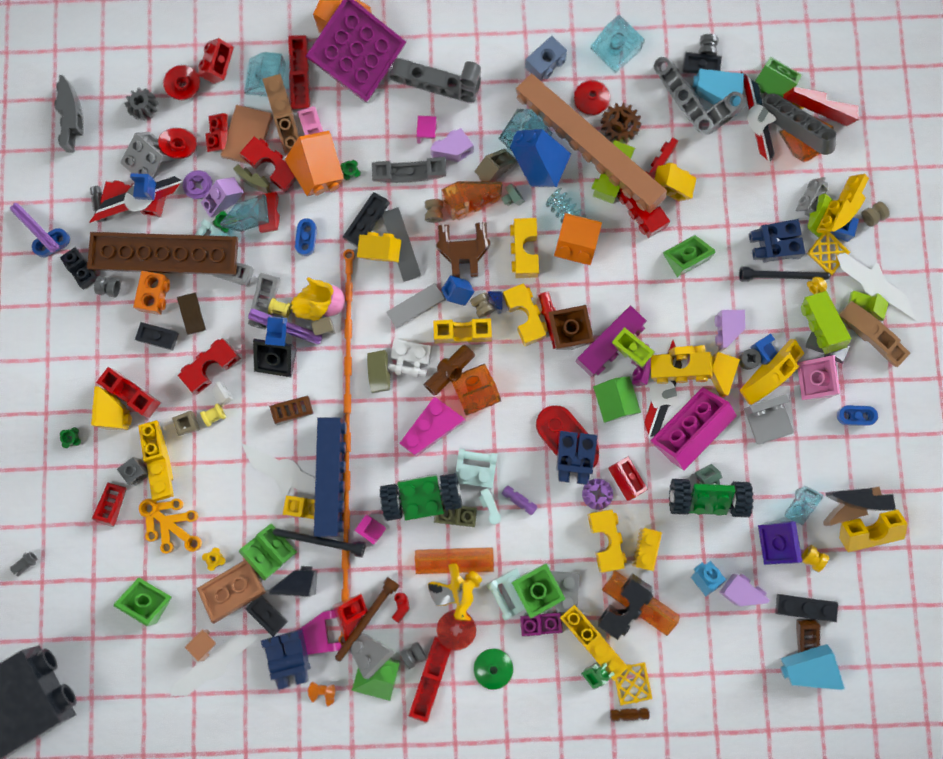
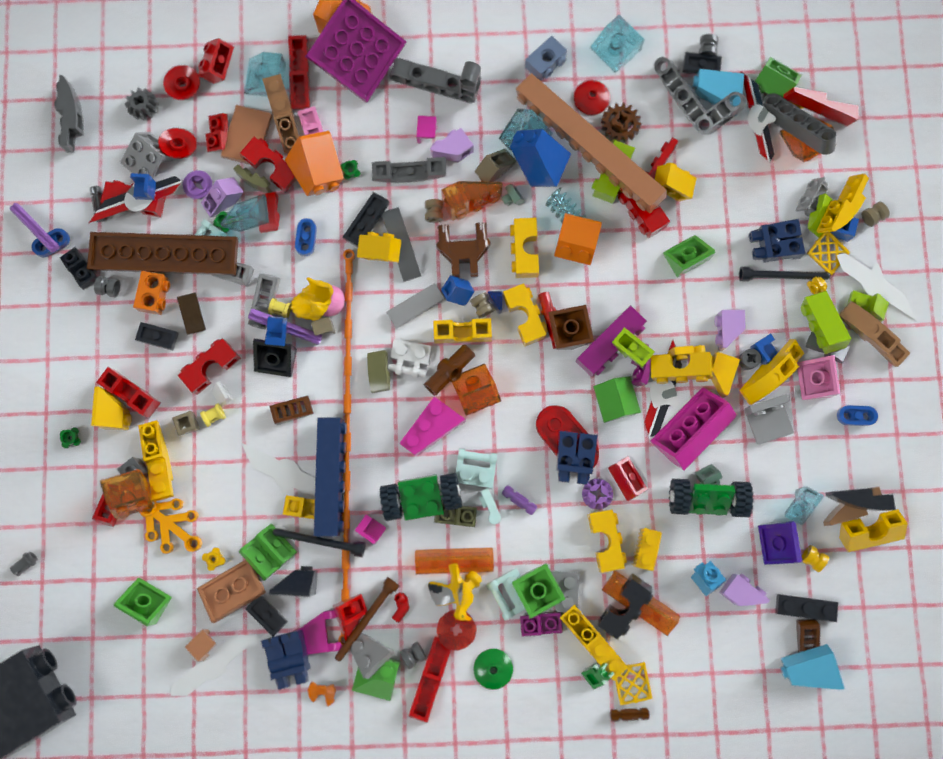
none -> clear orange slope [100,469,155,519]

